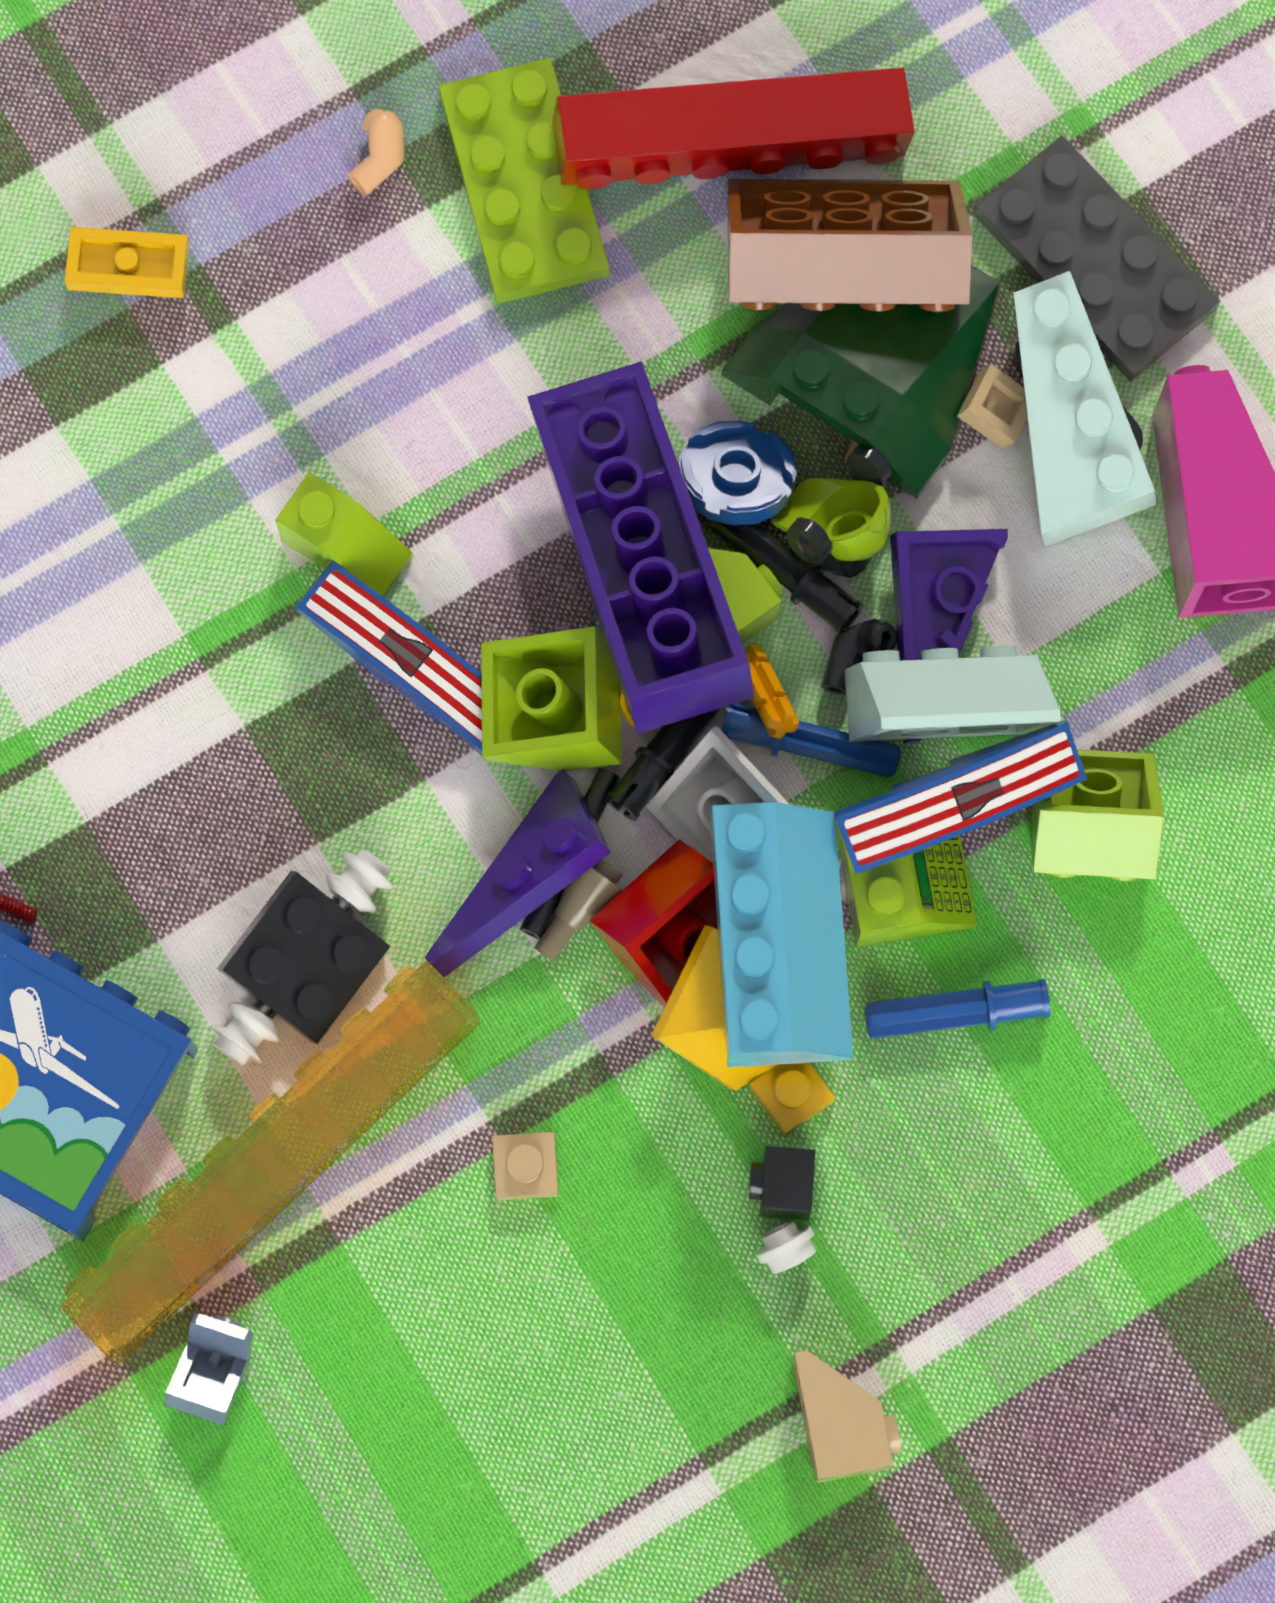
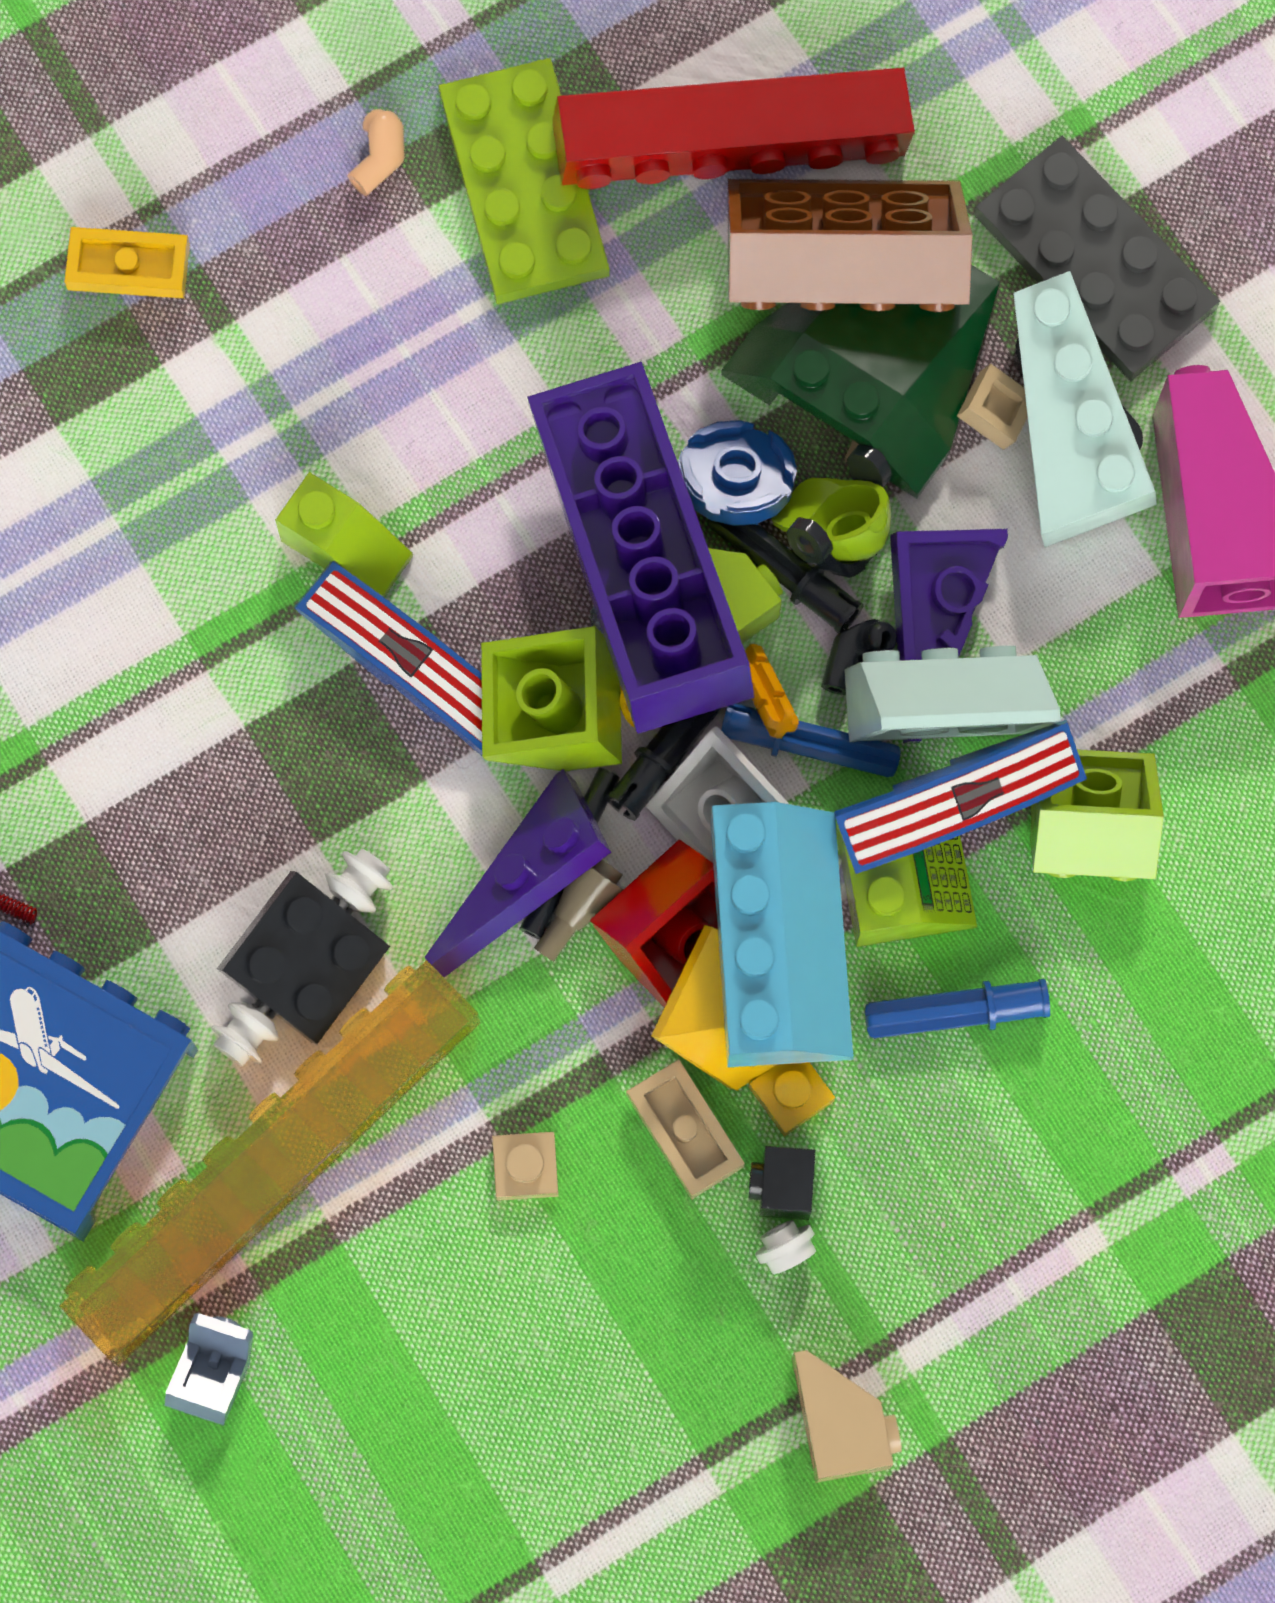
none -> tan plate [626,1059,745,1199]

